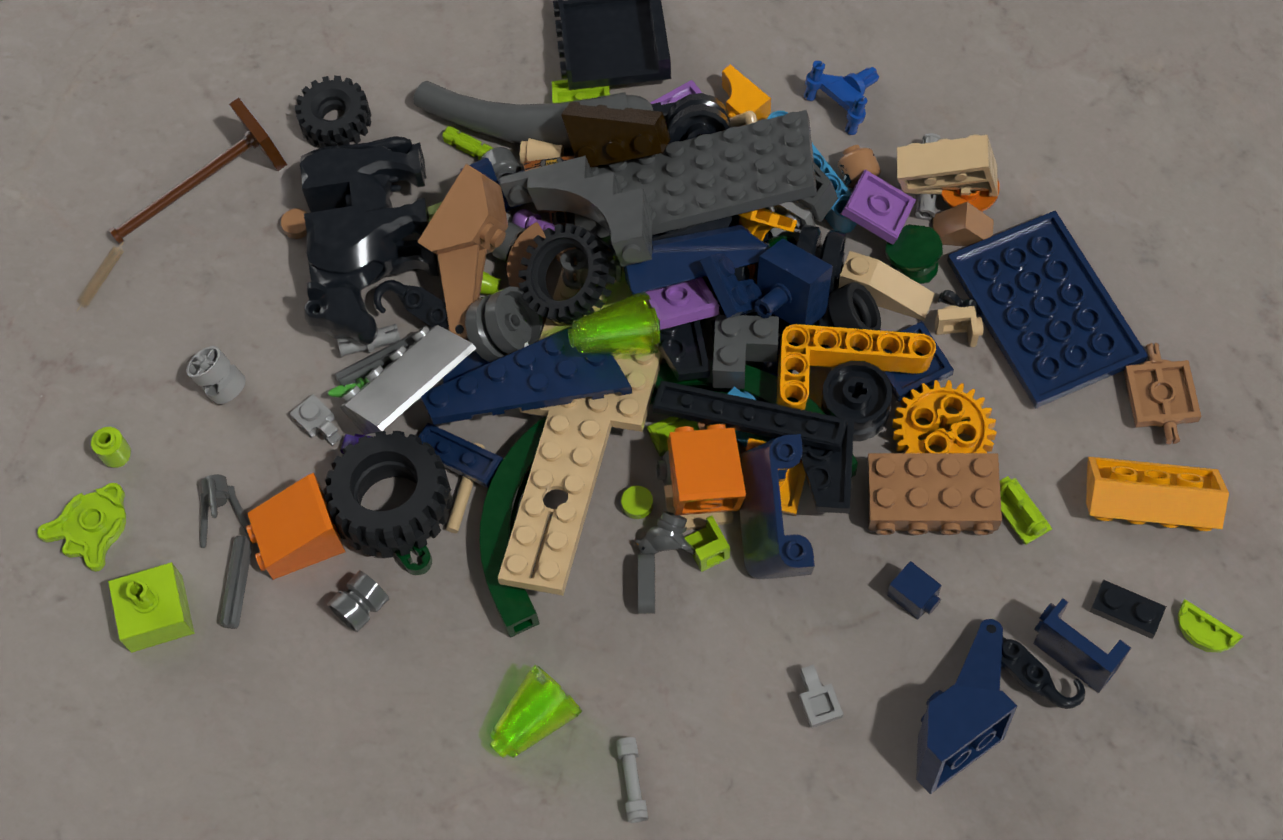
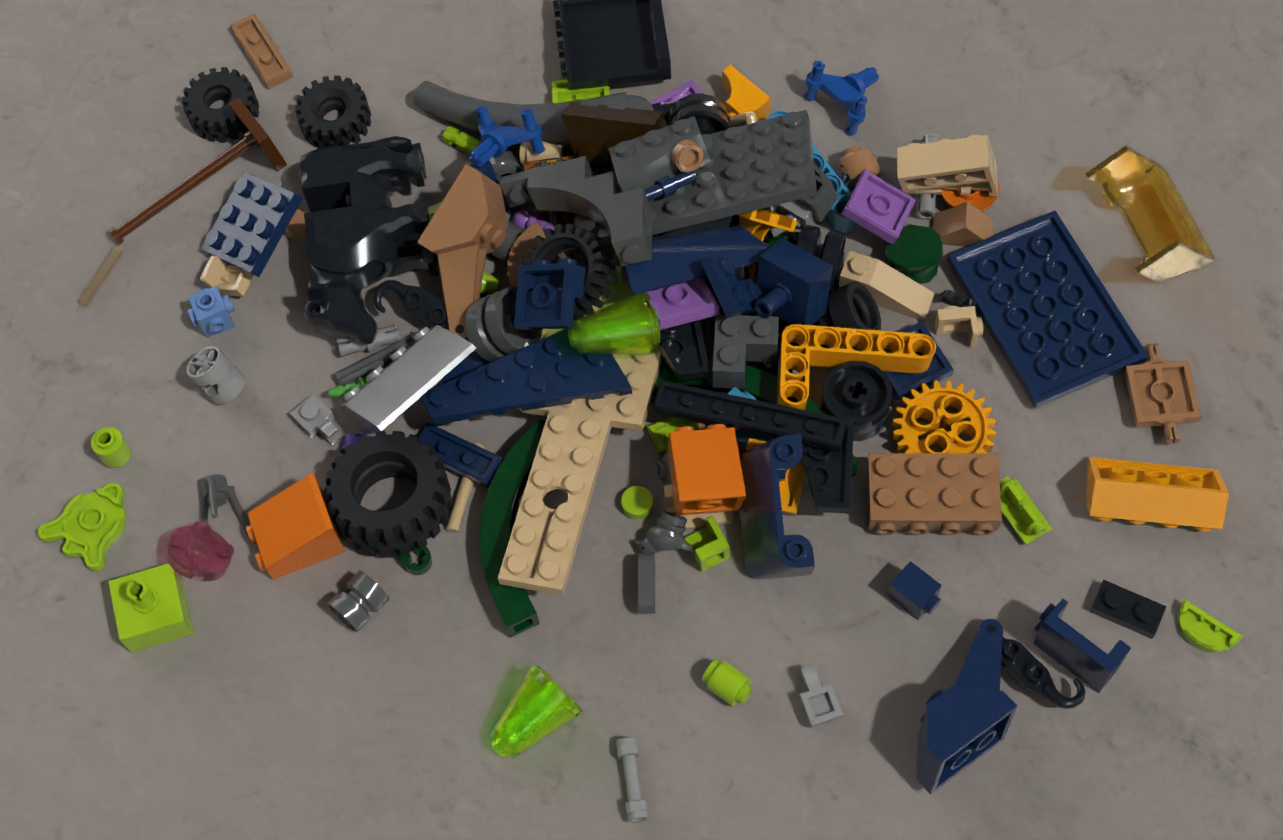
dark grey axle [220,536,253,629] -> none
none -> clear pink plate [166,522,234,581]
none -> black tyre [182,67,260,143]
none -> medium blue brick [188,286,235,338]
none -> tan bracket [200,256,254,296]
none -> plate [201,172,303,277]
none -> medium nougat tile [230,13,293,89]
none -> blue axle [469,105,545,167]
none -> dark blue plate [514,258,585,330]
none -> dark grey wedge [608,116,711,192]
none -> dark blue bar [644,171,697,201]
none -> medium nougat tile [671,139,704,173]
none -> lime brick [702,659,753,707]
none -> clear yellow windscreen [1086,145,1214,282]

